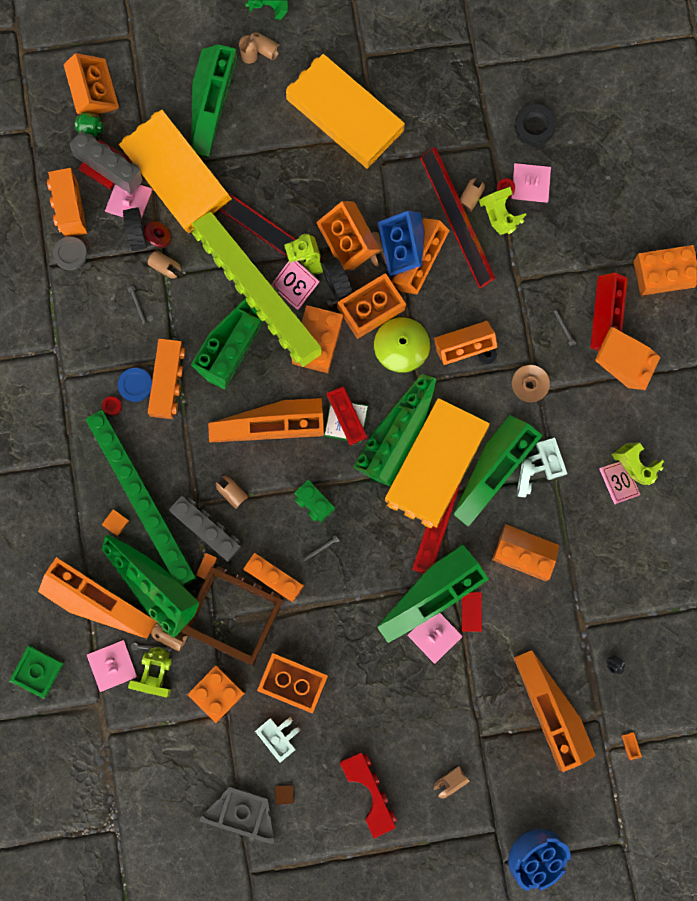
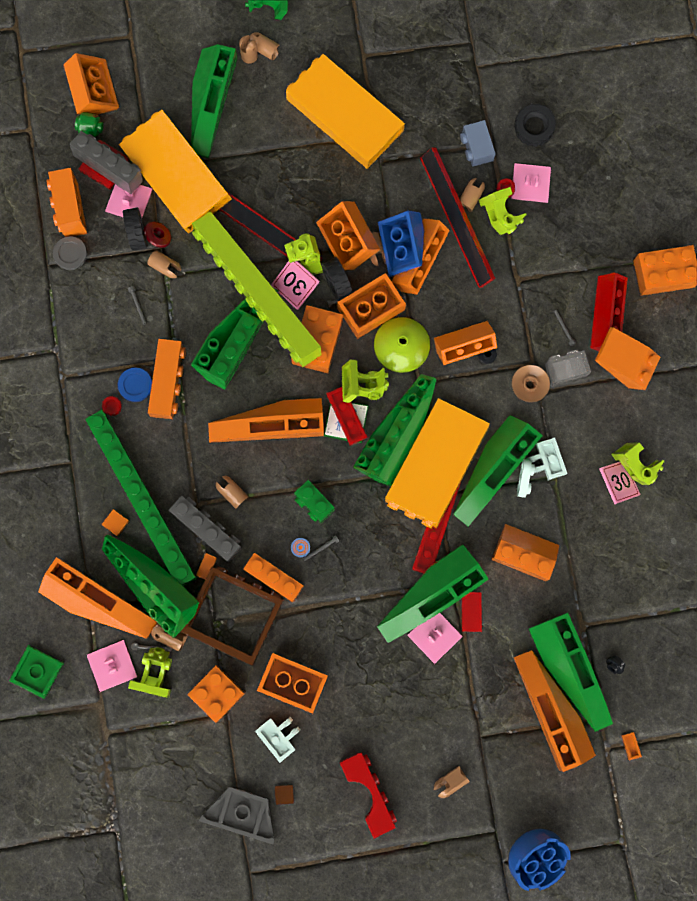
none -> medium blue tile [291,538,310,558]
none -> lime tile [342,359,389,403]
none -> sand blue brick [460,120,495,167]
none -> green wedge [528,613,613,732]
none -> clear brick [545,350,591,386]

